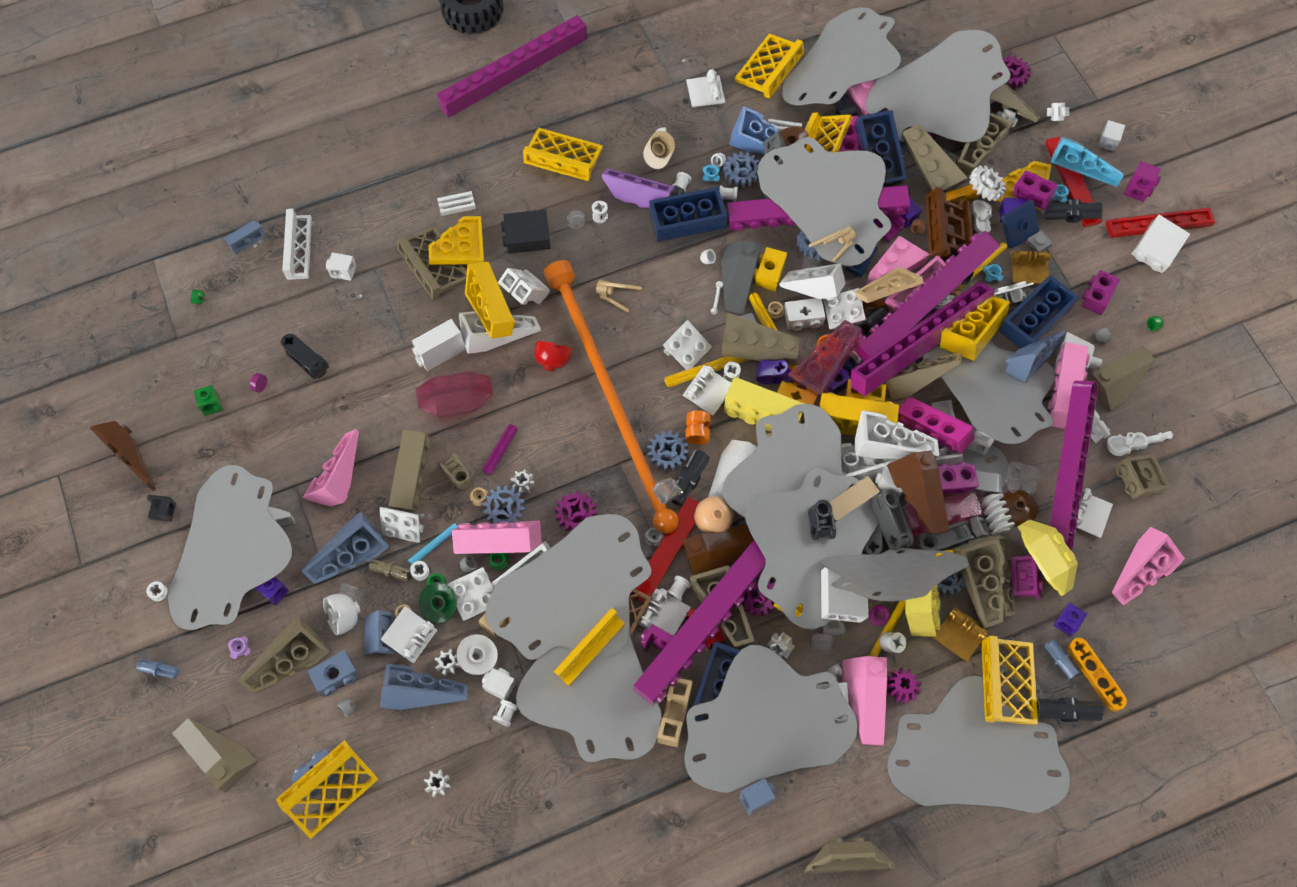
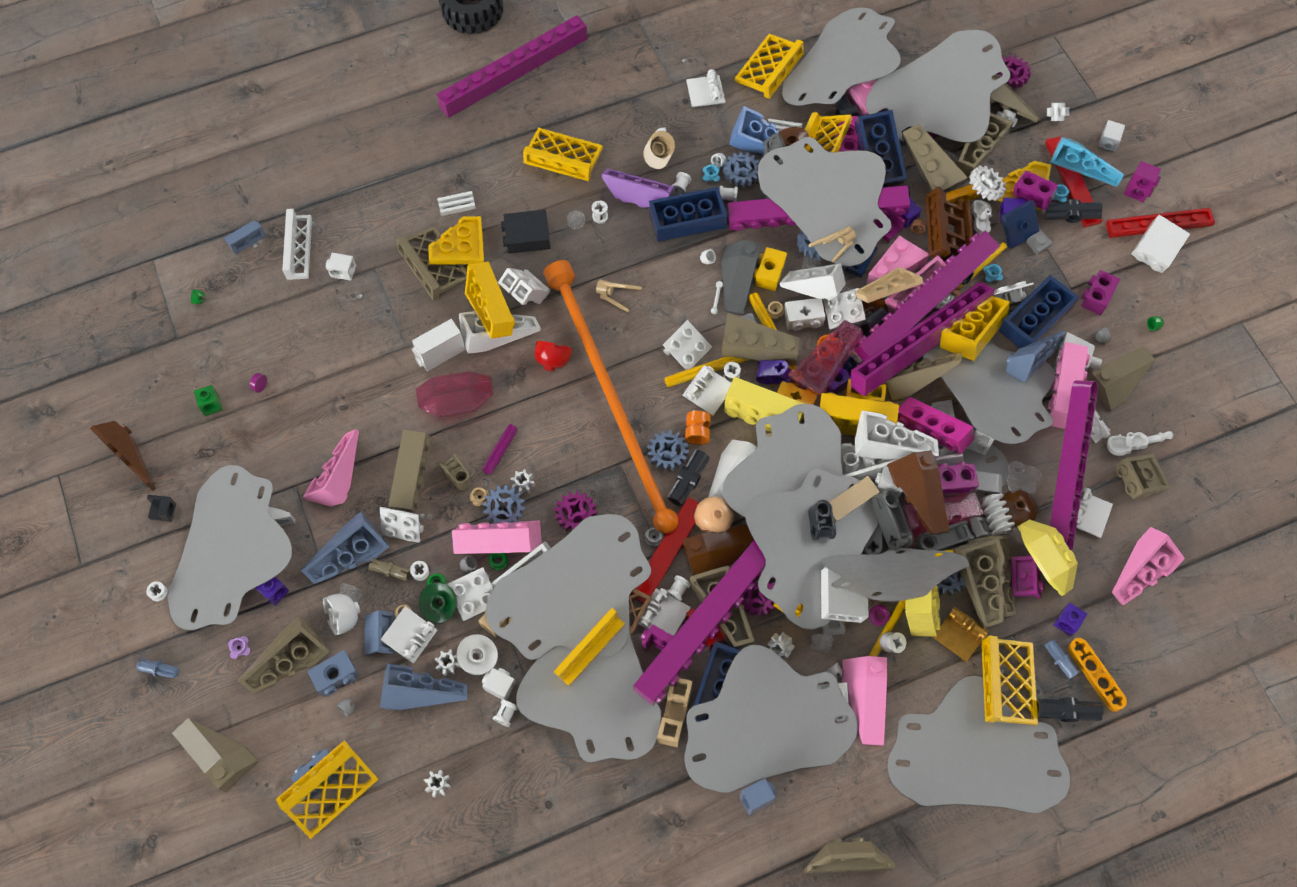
black piece [281,334,329,380] -> none
medium azure bar [408,523,458,565] -> none
clear slope [652,477,683,504] -> none
magenta gear [887,667,922,704] -> none
pearl gold hinge [1011,250,1051,284] -> none

